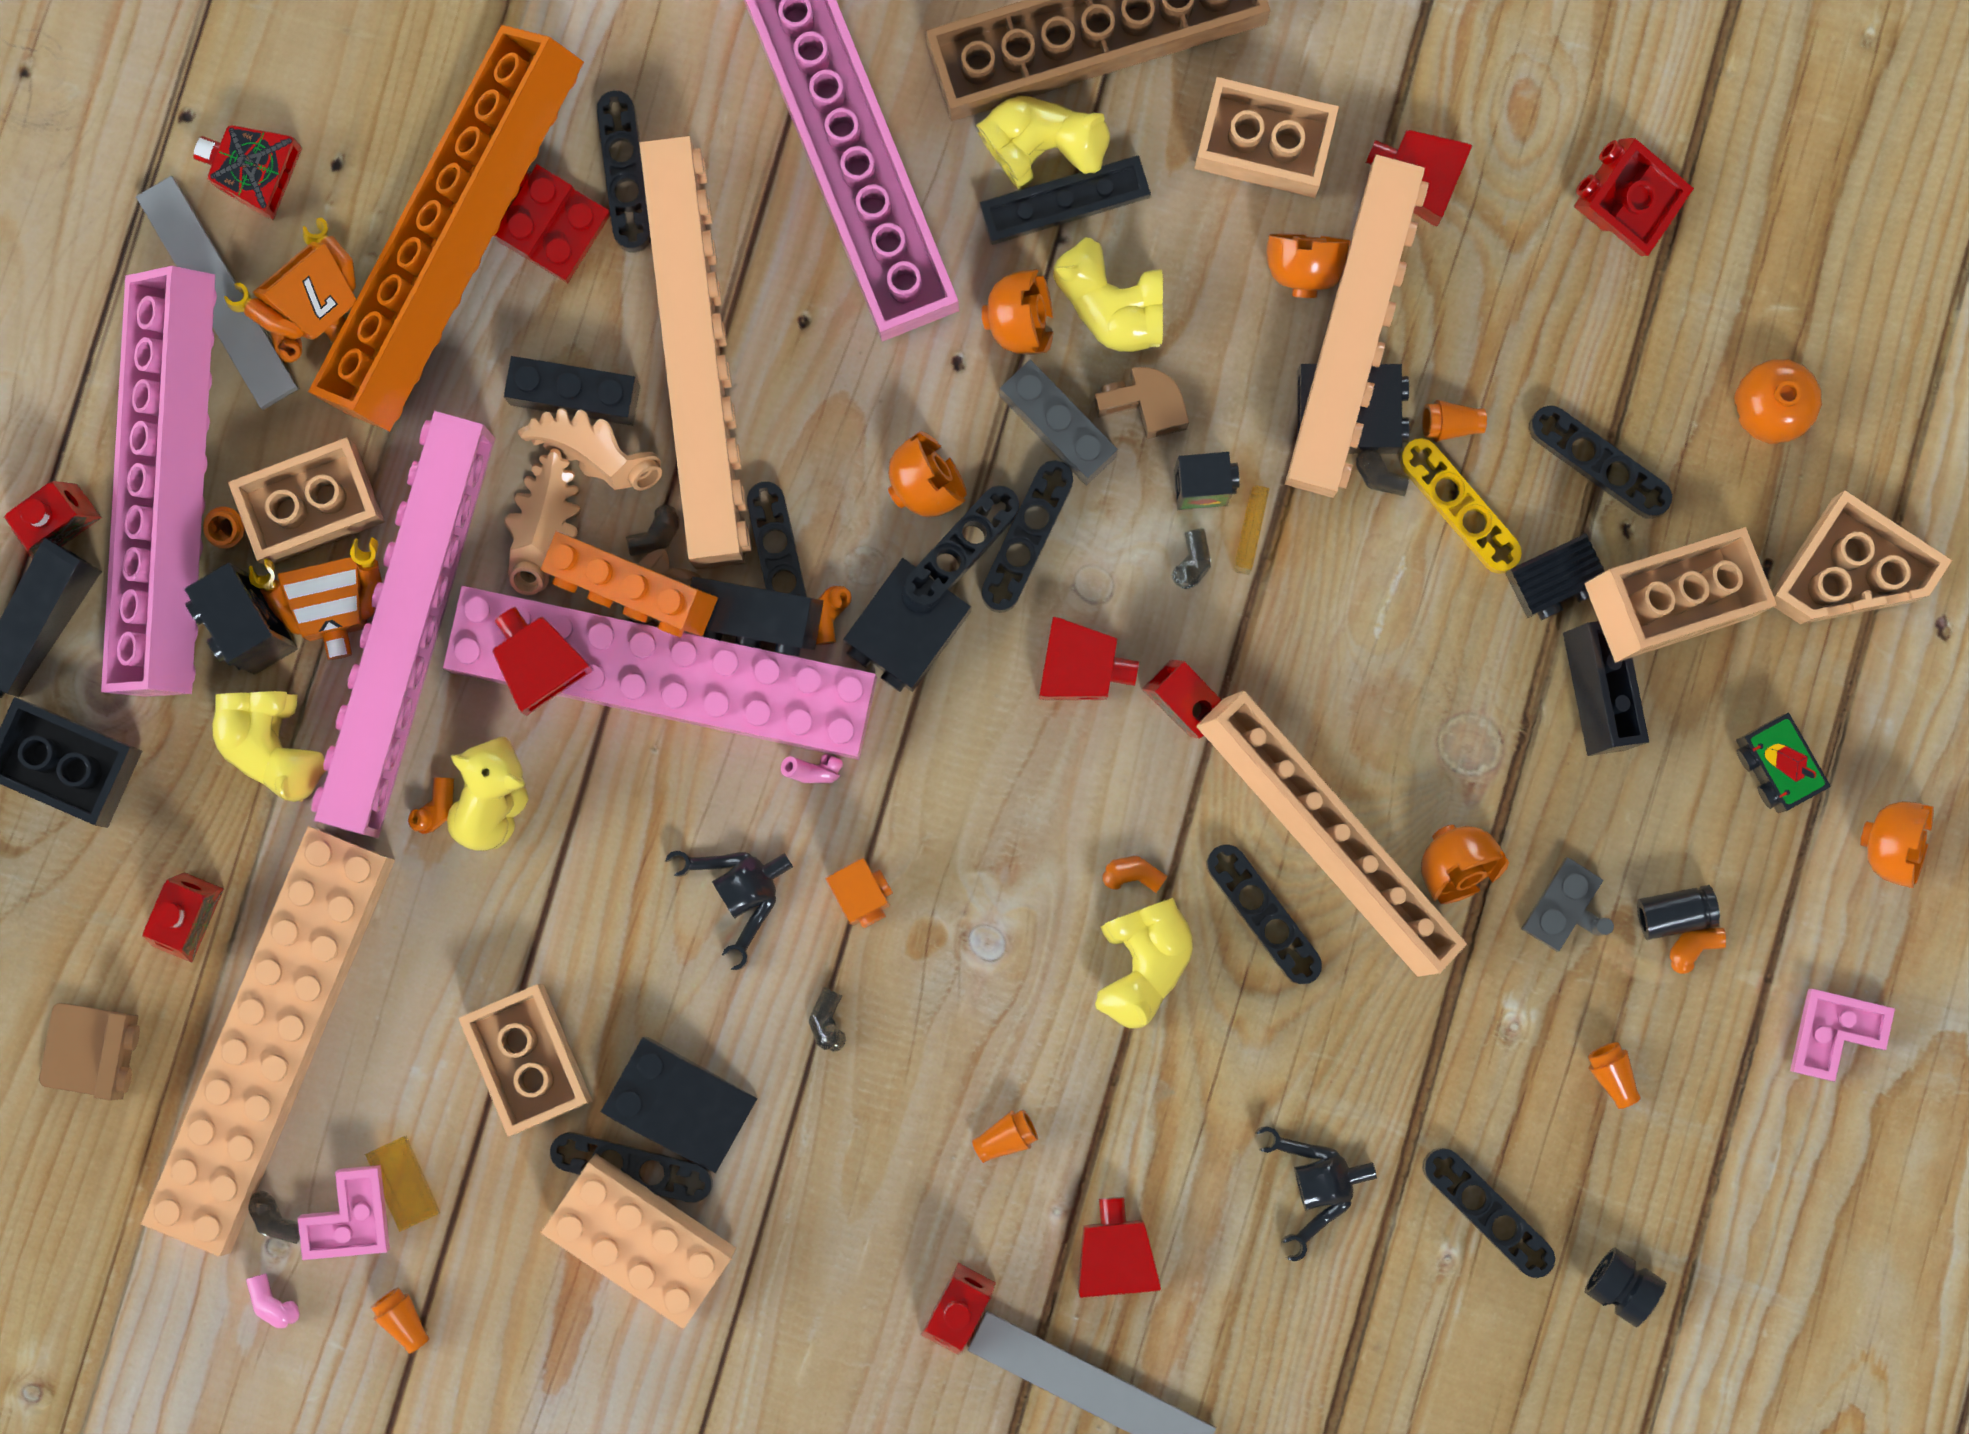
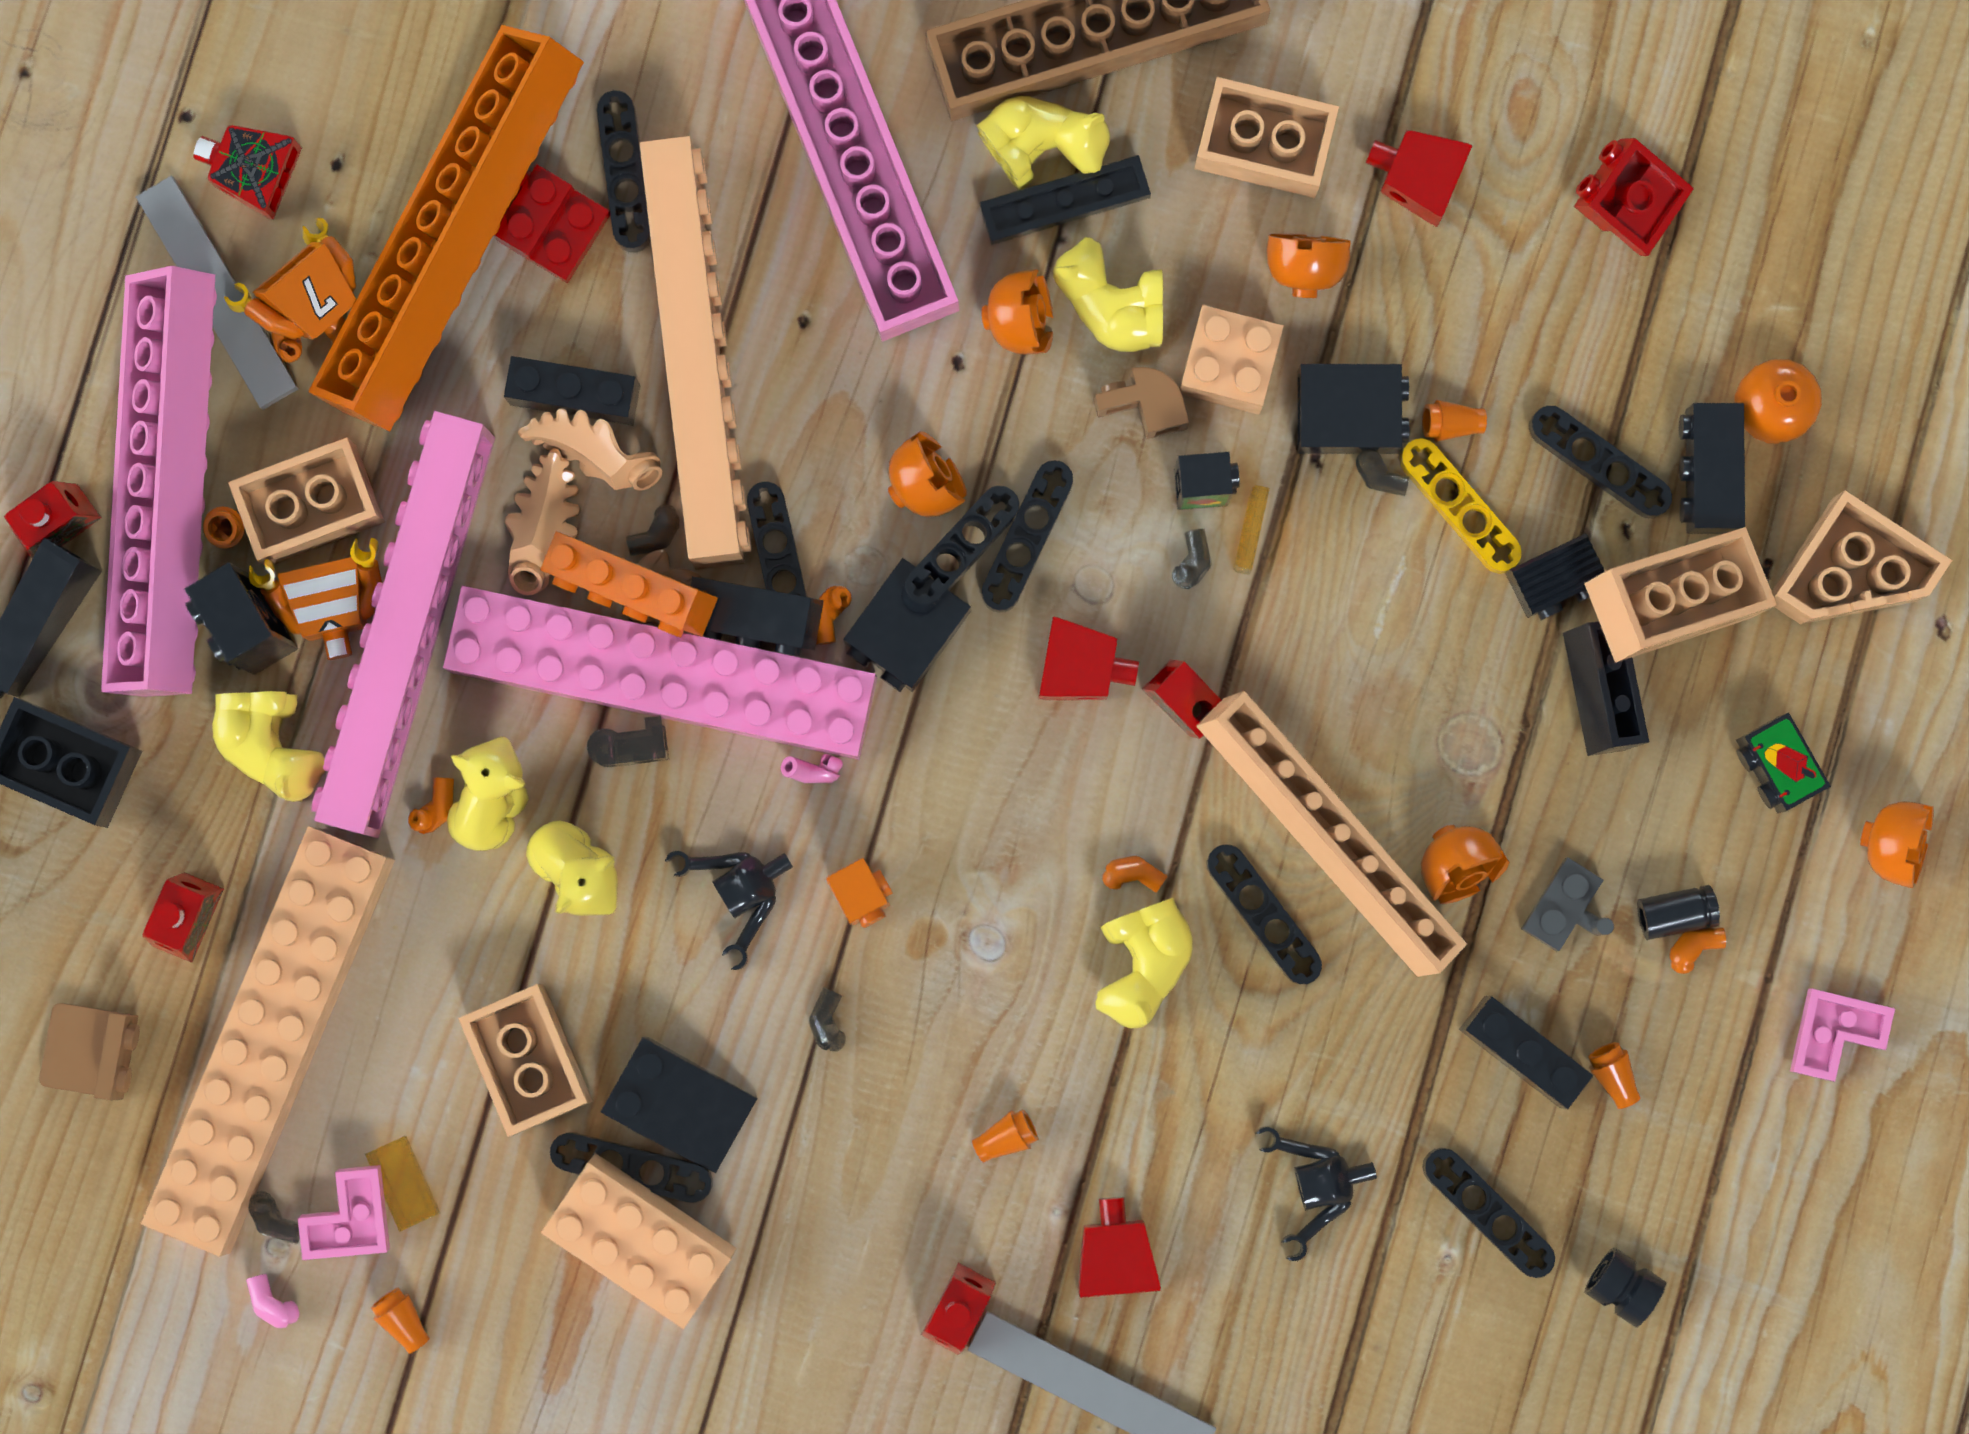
red torso [492,607,594,716] -> none
dark grey brick [1000,359,1118,486] -> none
light nougat brick [1284,155,1429,498] -> none
none -> light yellow animal [526,820,618,916]
none -> clear smoke leg [587,716,669,767]
none -> light nougat brick [1180,305,1284,415]
none -> black brick [1459,996,1594,1109]
none -> black brick [1679,403,1745,534]

